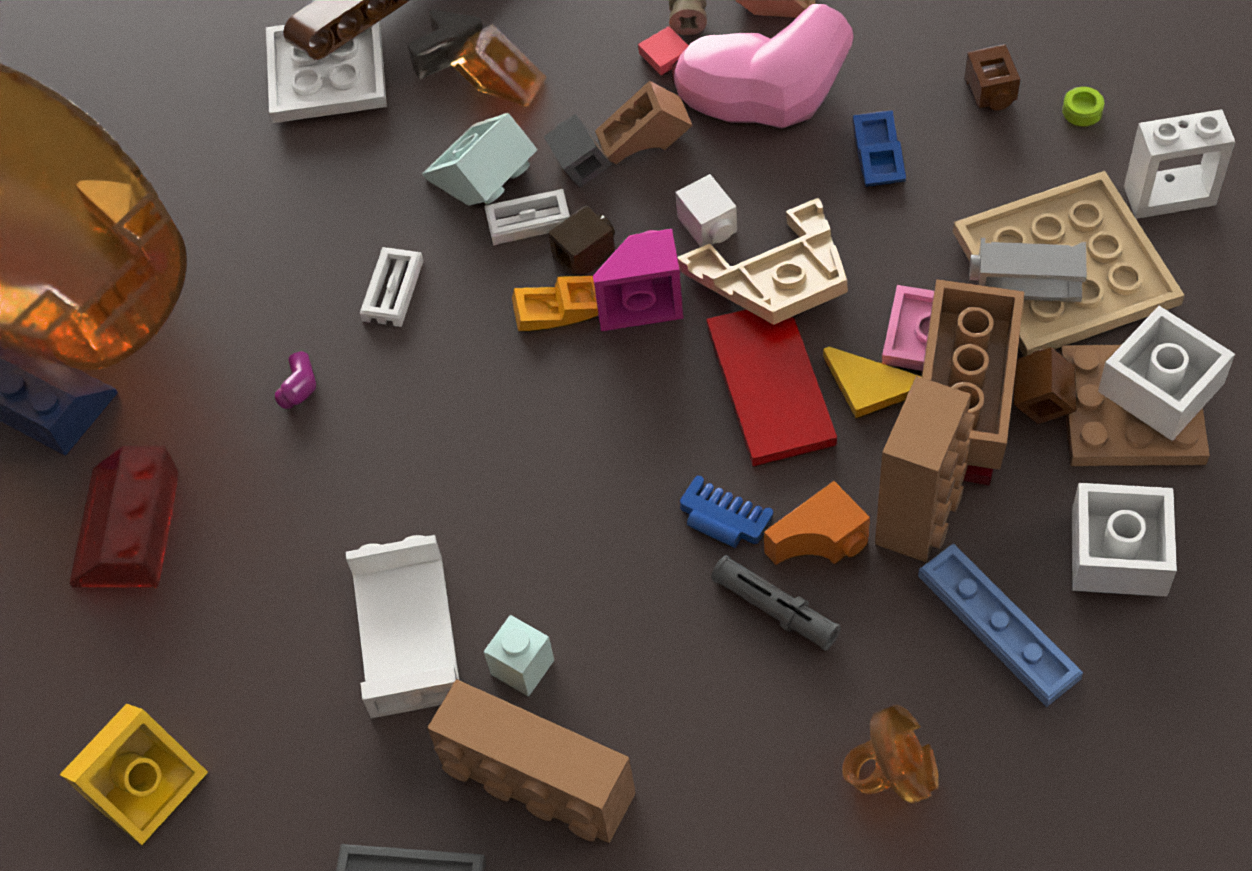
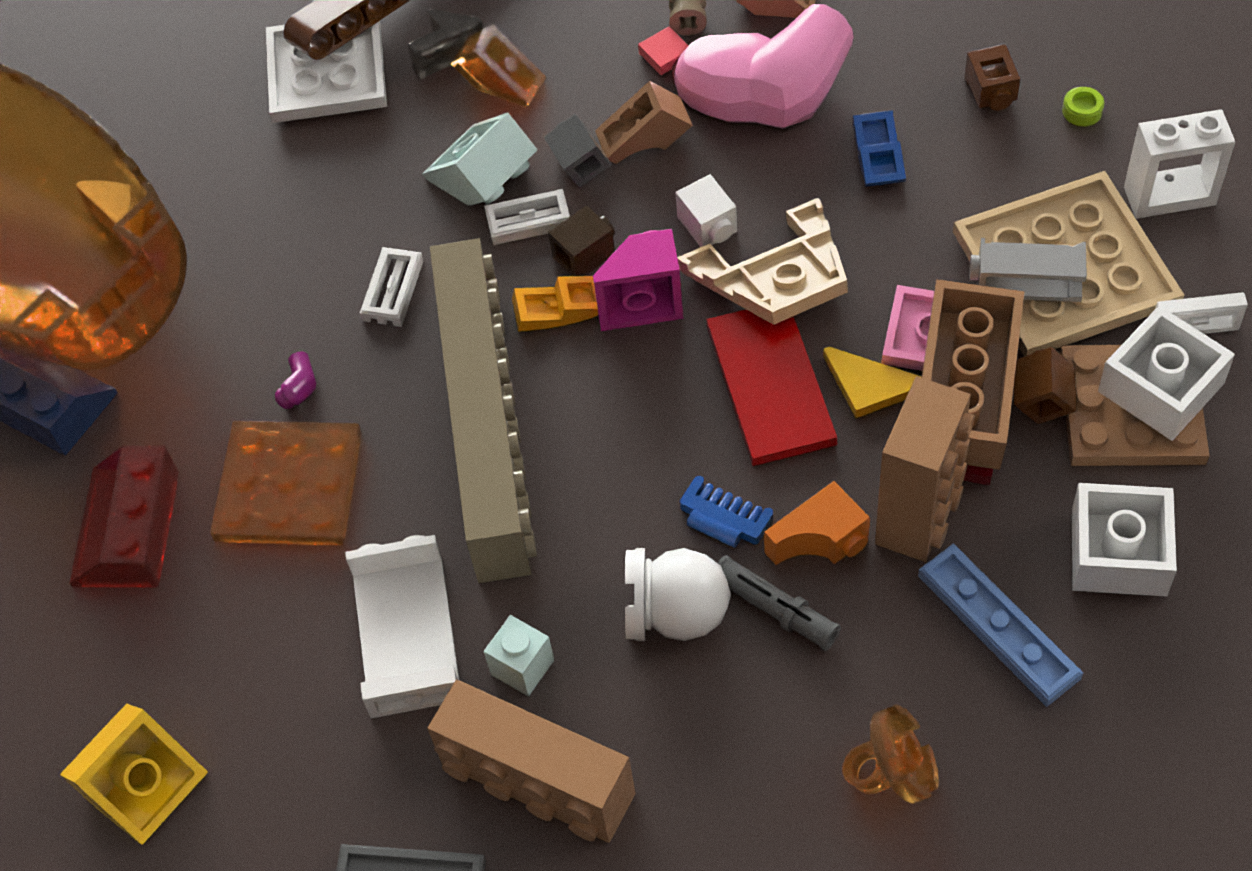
none -> clear orange plate [210,421,362,545]
none -> dark tan brick [430,238,537,583]
none -> white tile [625,548,731,641]
none -> white tile [1156,292,1248,334]

